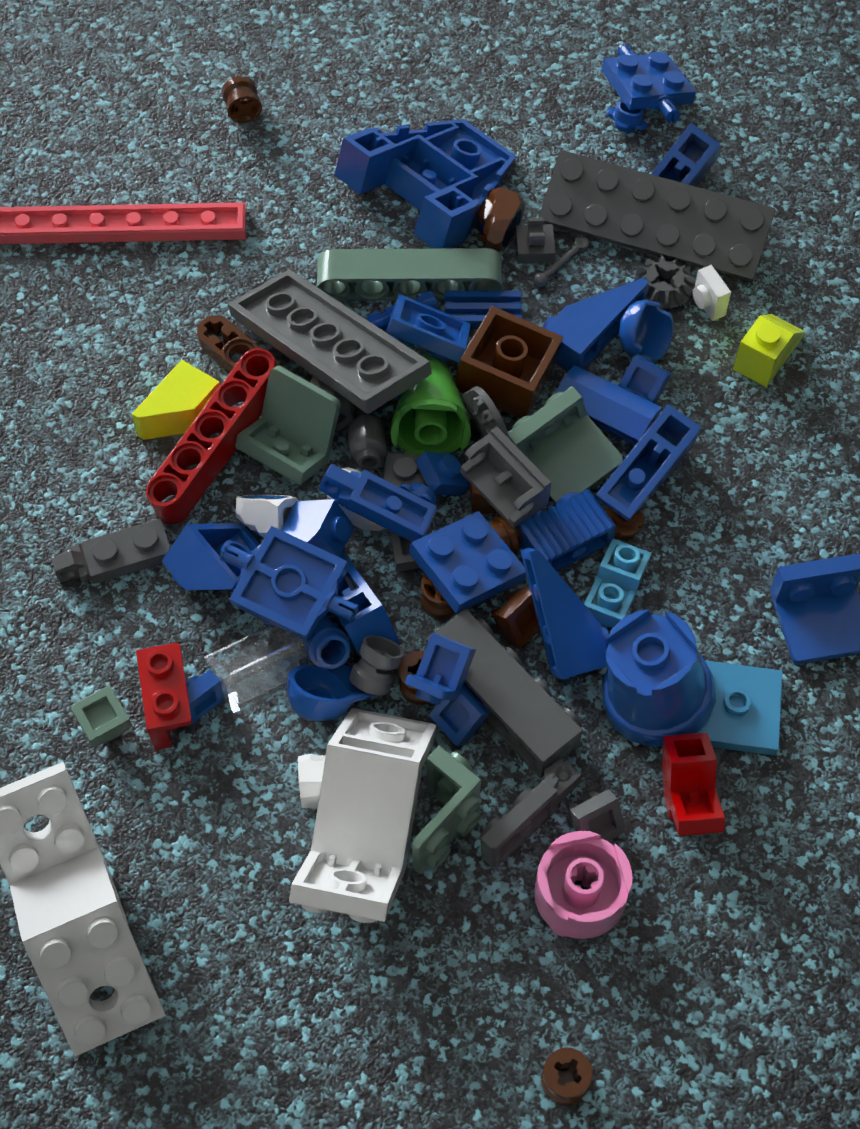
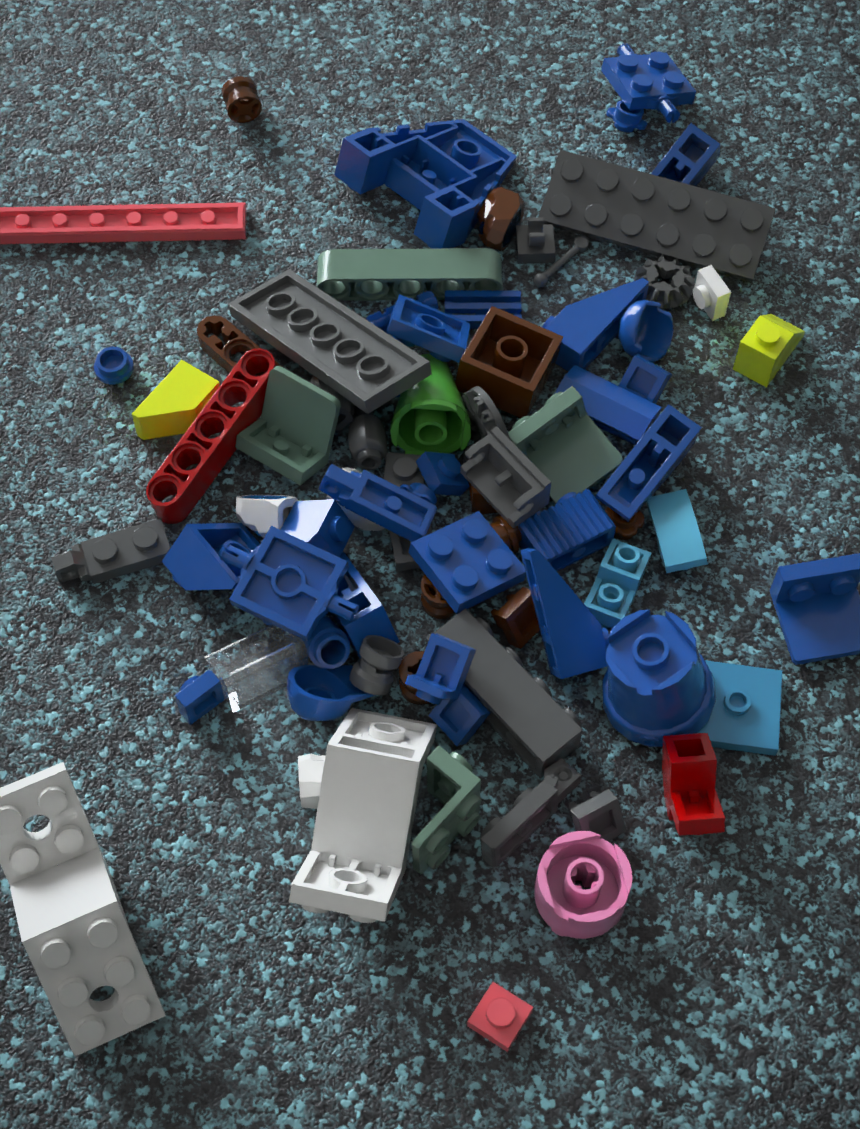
sand green tile [70,685,132,748] -> none
red bracket [136,643,192,750] -> none
reddish brown wheel [541,1048,592,1105] -> none
none -> blue plate [94,347,134,384]
none -> coral plate [467,982,533,1052]
none -> medium azure slope [647,489,708,573]

